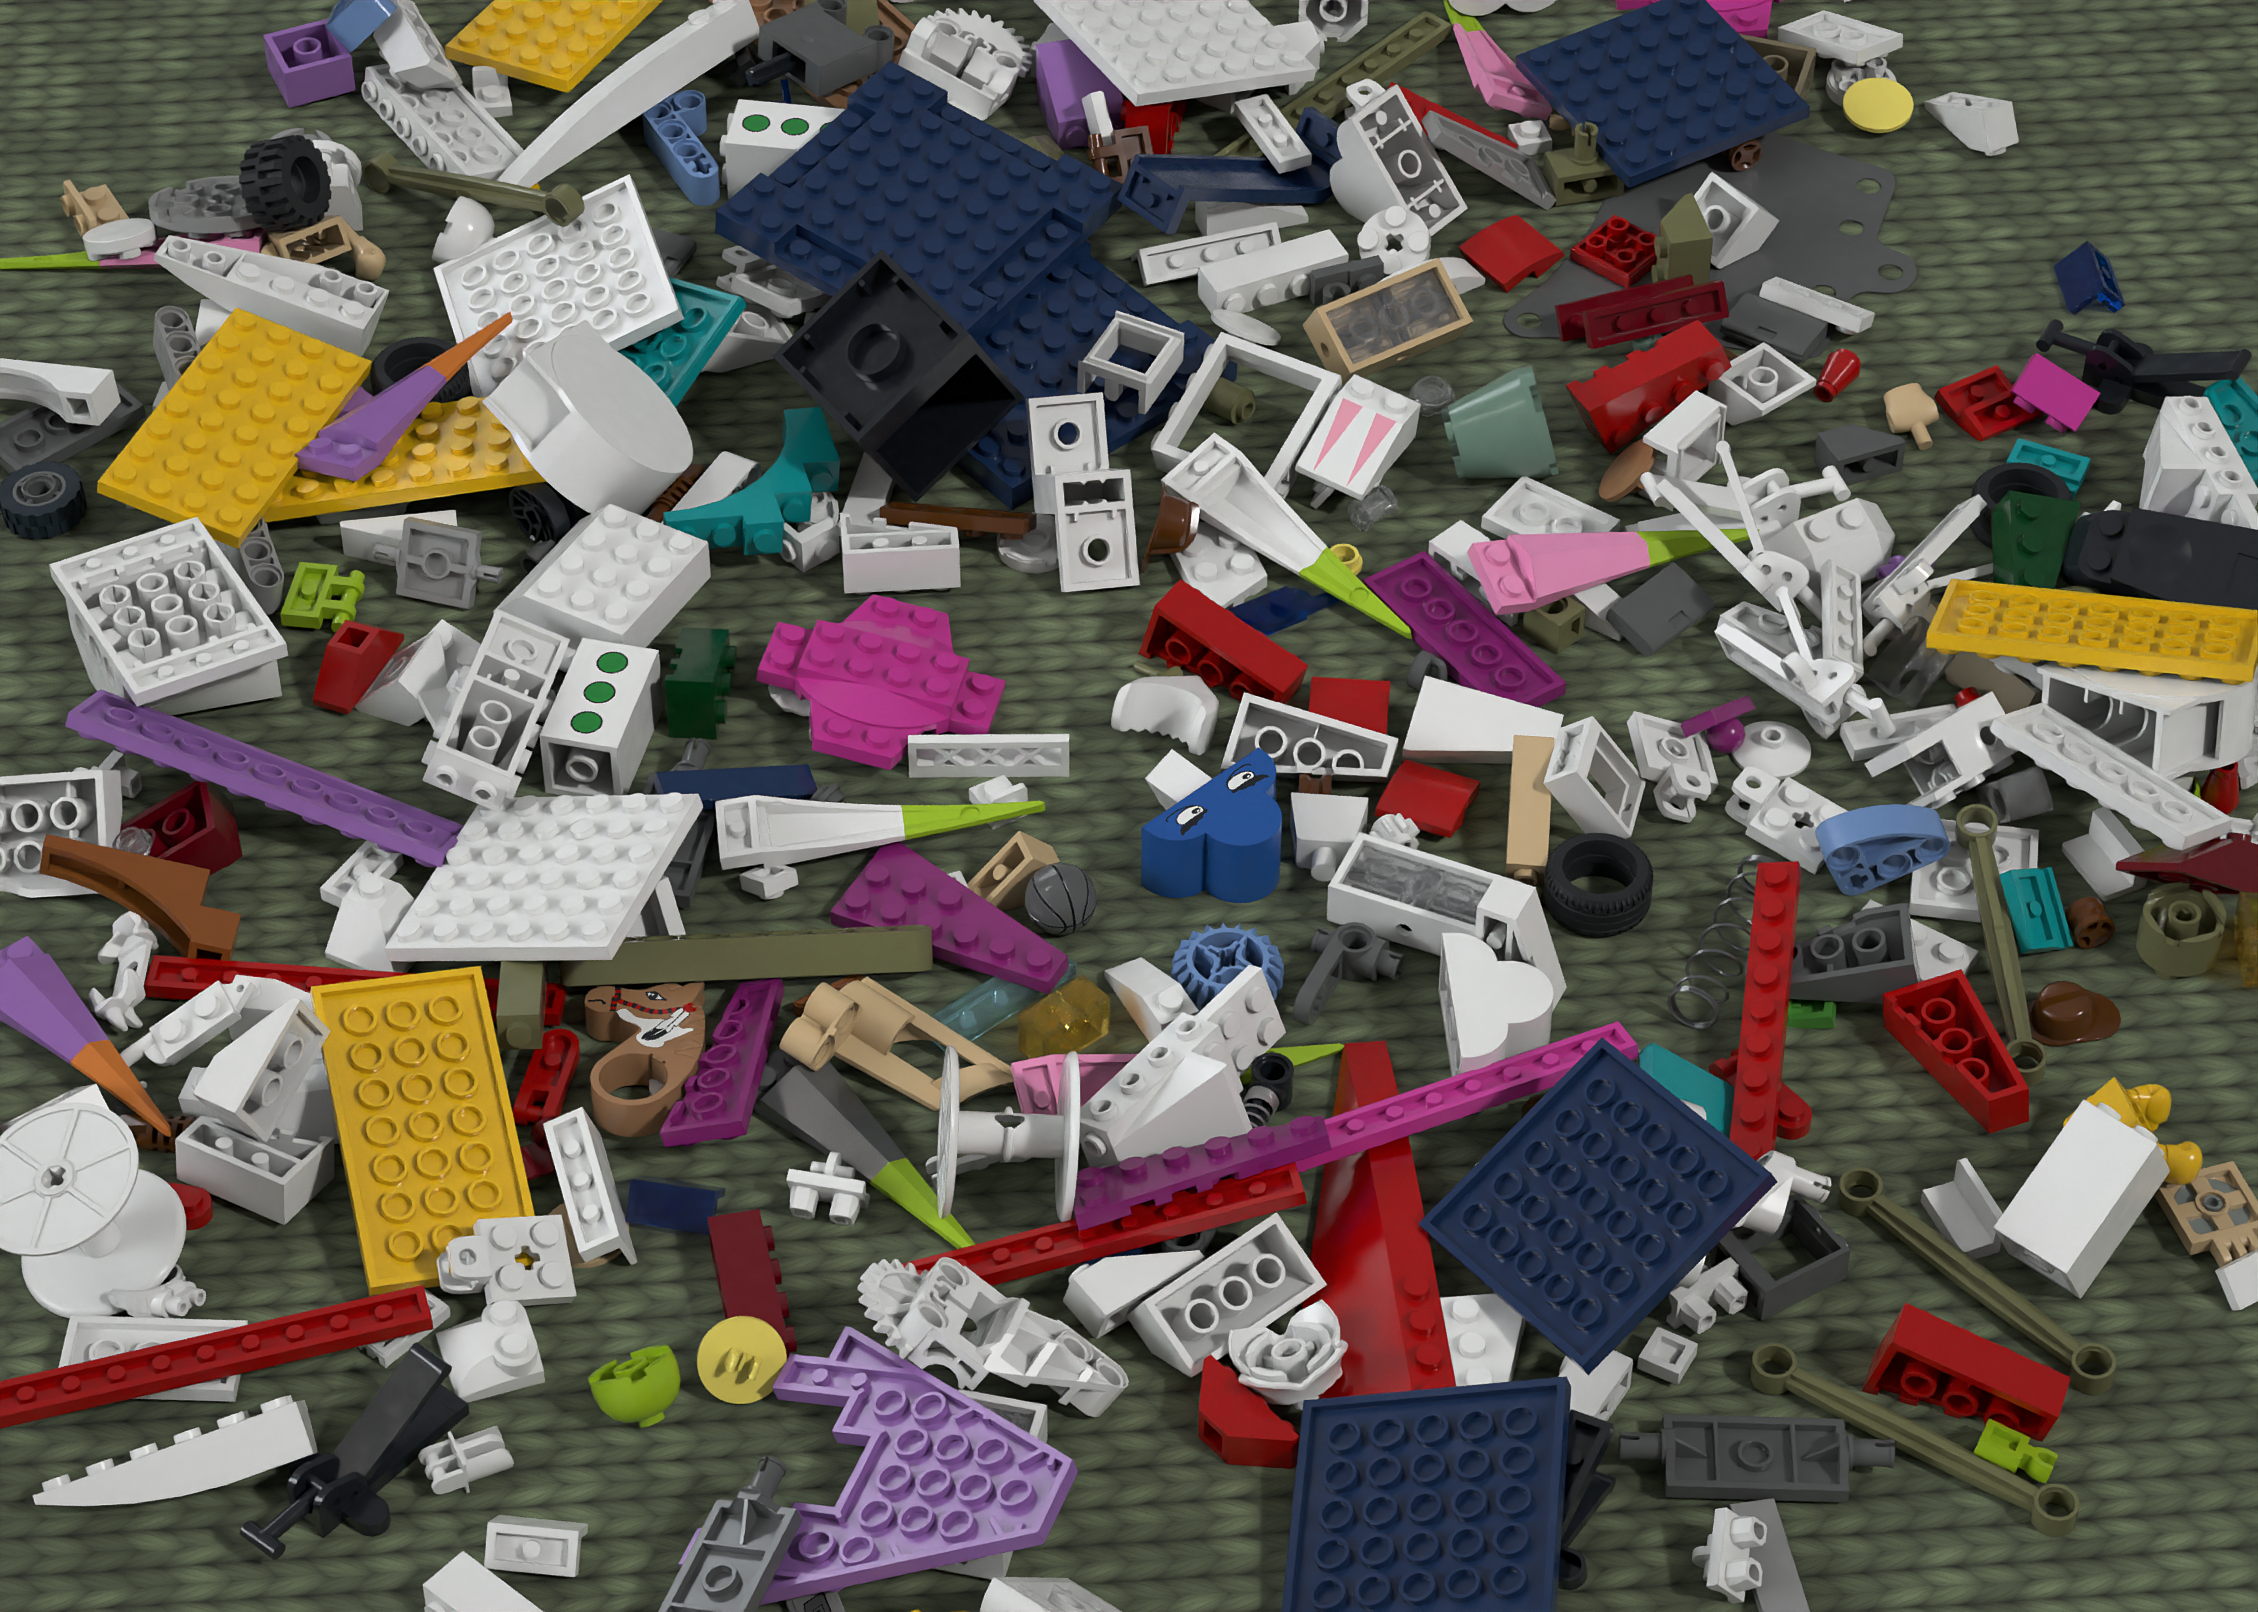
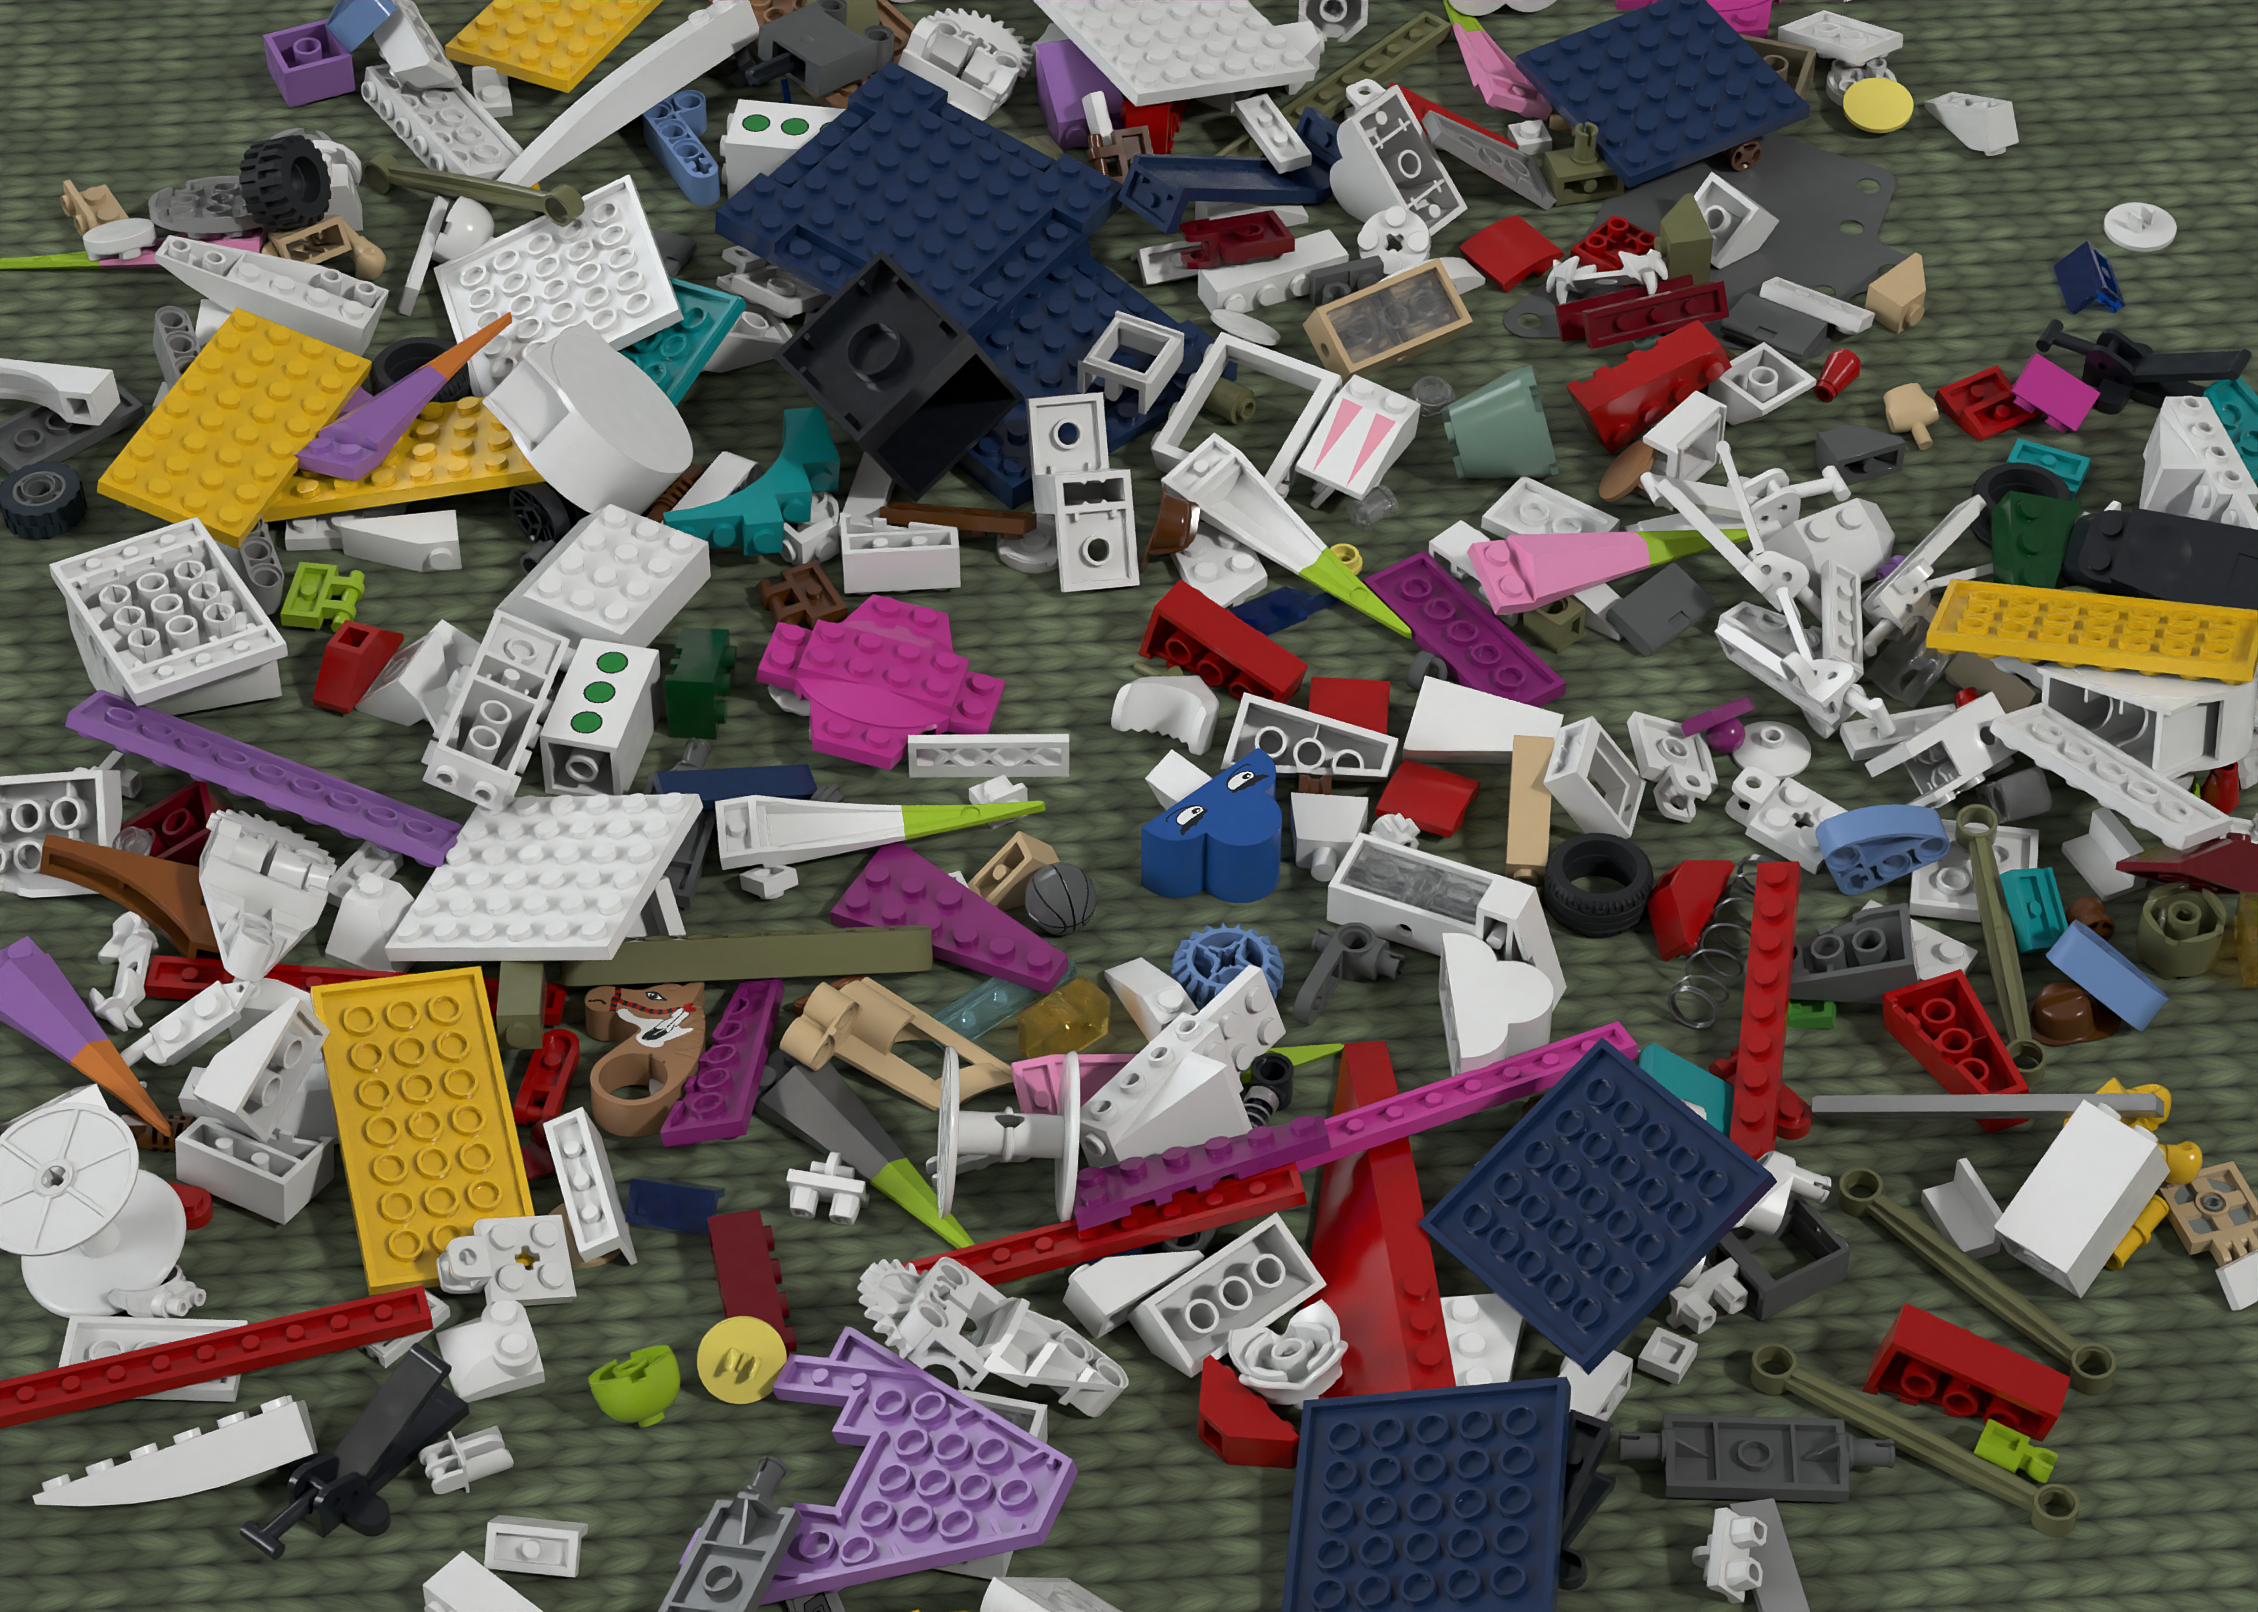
light grey plate [373,517,503,609] -> none
none -> white connector [199,809,337,982]
none -> white plate [285,511,365,551]
none -> white tile [397,195,450,316]
none -> reddish brown plate [756,560,848,630]
none -> dark red plate [1179,210,1295,269]
none -> white piece [1546,249,1668,304]
none -> red slope [1646,860,1735,962]
none -> light grey tile [1812,1093,2164,1119]
none -> tan slope [1865,252,1926,334]
none -> medium blue beam [2046,919,2169,1032]
none -> white piece [2104,202,2177,252]
none -> yellow pin [2105,1194,2170,1271]

